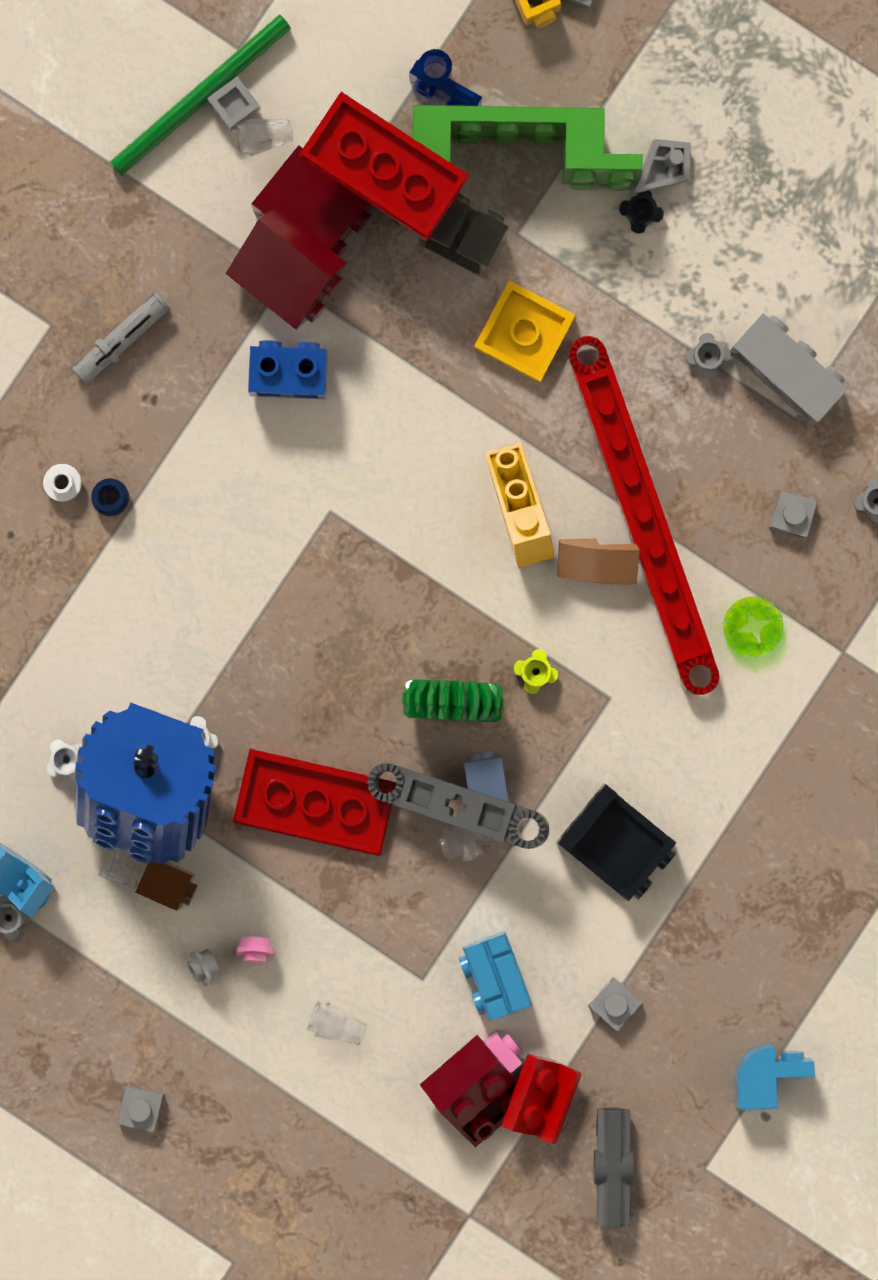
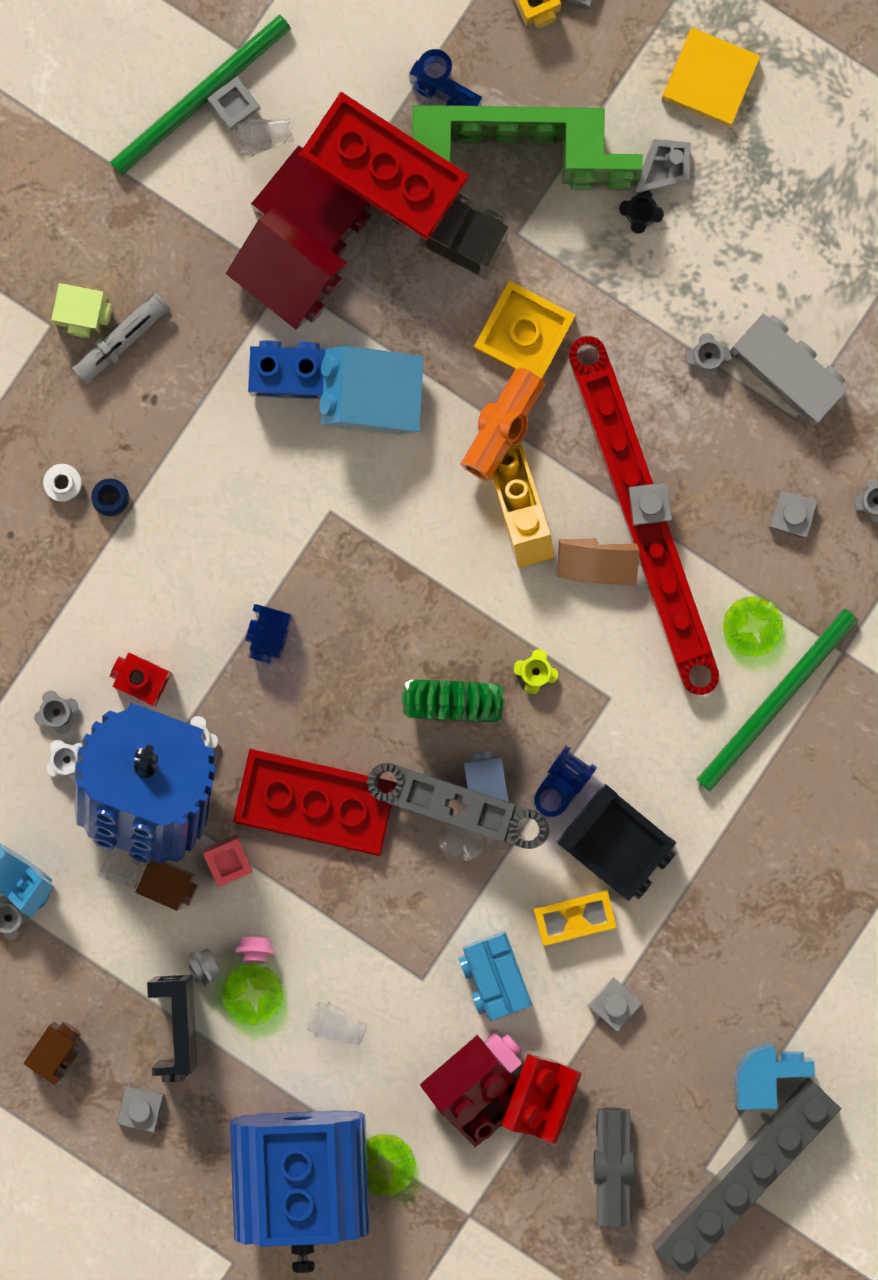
none -> reddish brown brick [23,1022,81,1085]
none -> light grey plate [34,691,78,734]
none -> yellowish green brick [51,283,112,338]
none -> red brick [110,652,172,707]
none -> black panel [147,974,197,1082]
none -> coral plate [202,835,253,887]
none -> clear neon green gear [222,964,283,1025]
none -> blue piece [230,1110,370,1273]
none -> clear blue brick [245,604,293,664]
none -> dark azure brick [319,345,424,434]
none -> clear neon green gear [366,1134,415,1196]
none -> orange piece [460,367,546,481]
none -> clear blue piece [532,745,597,818]
none -> yellow piece [533,890,617,946]
none -> light grey plate [628,483,672,526]
none -> dark grey brick [652,1077,842,1278]
none -> yellow tile [661,27,760,127]
none -> green piece [696,608,859,792]

